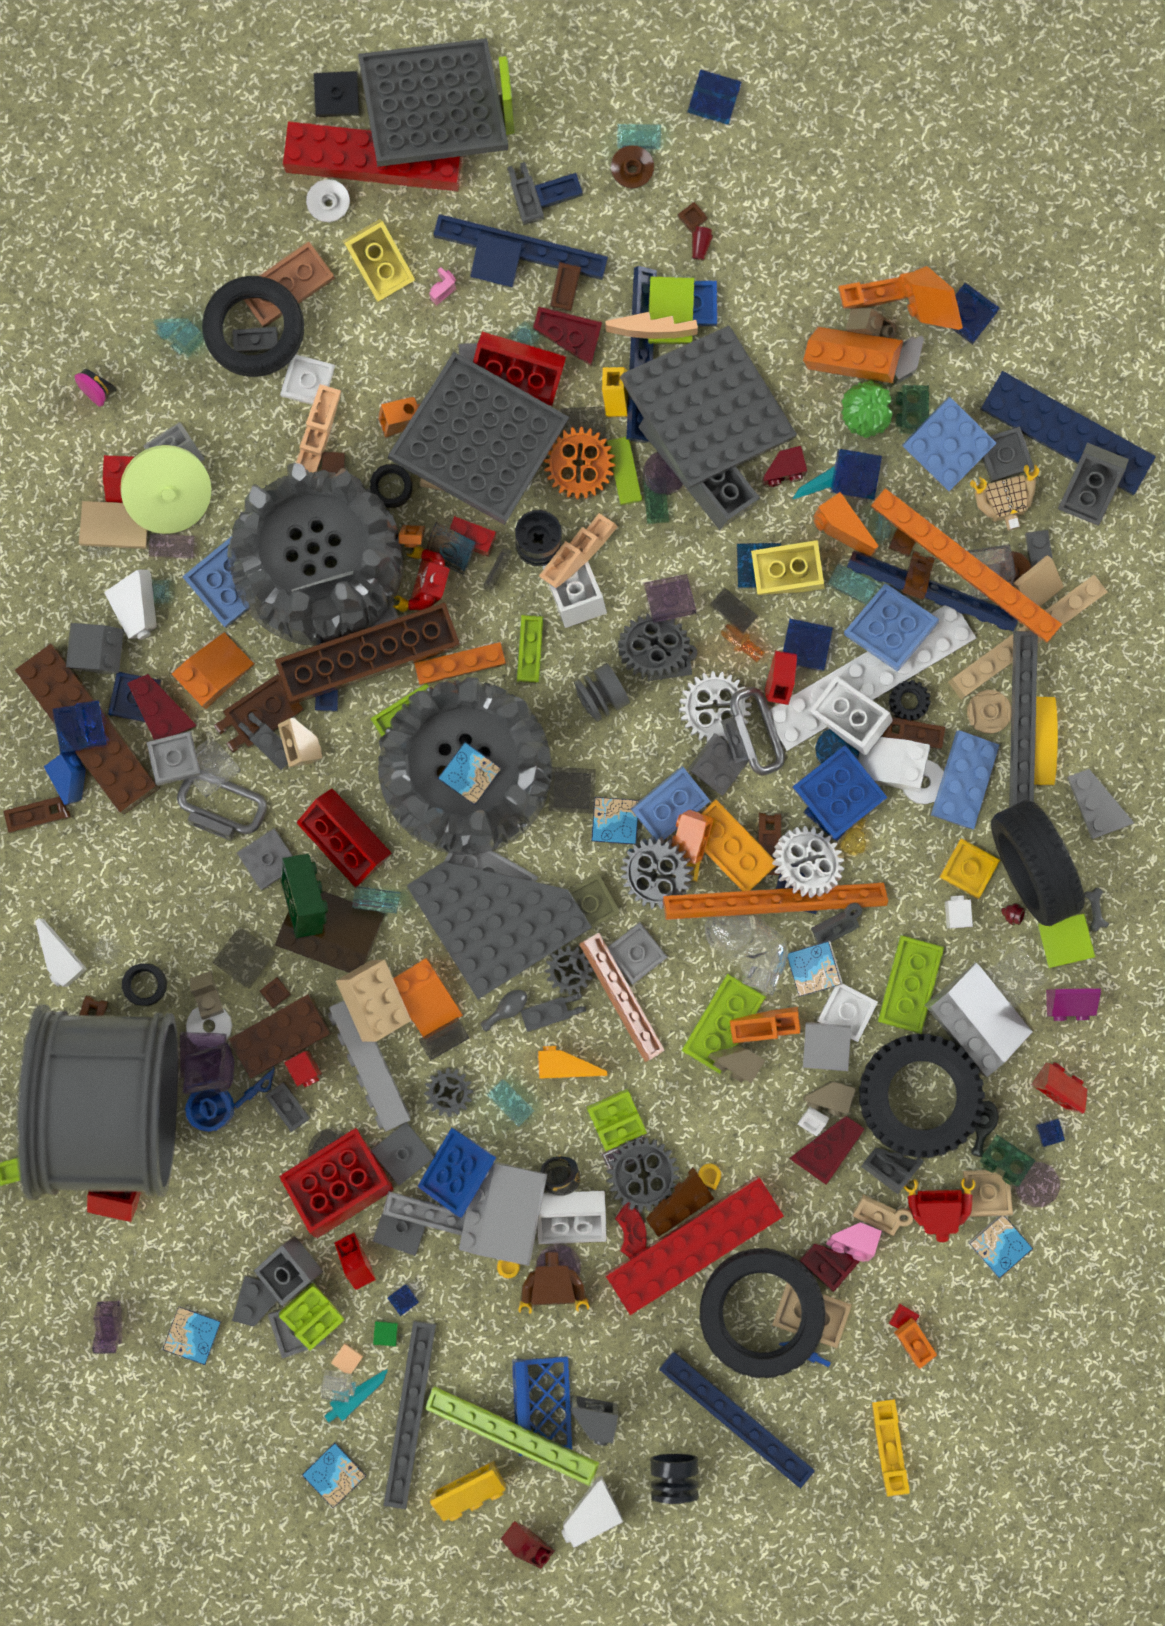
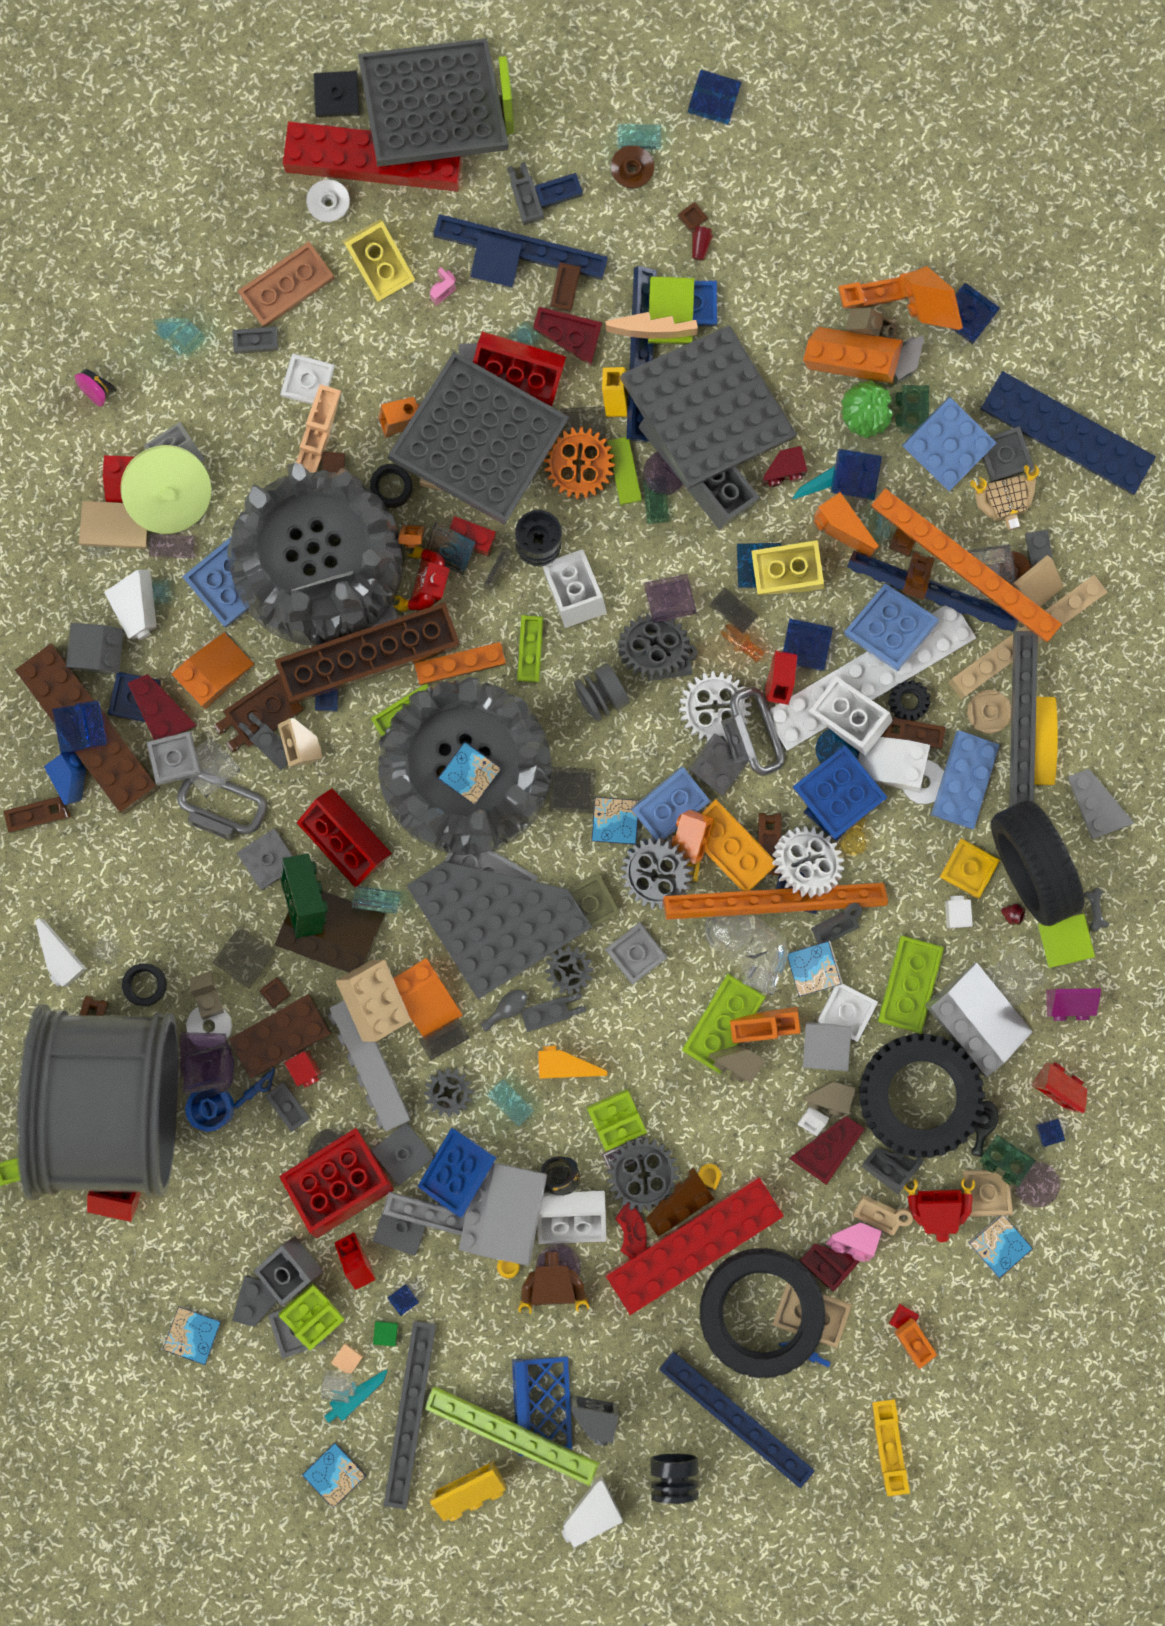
brick [92,1301,122,1354] -> none
black tyre [202,276,304,377] -> none
dark red slope [500,1521,555,1569] -> none
light nougat slope [539,513,618,588] -> none
nougat tile [579,933,665,1062] -> none
clear light blue plate [827,564,878,605] -> none
dark grey slope [1058,443,1129,526] -> none

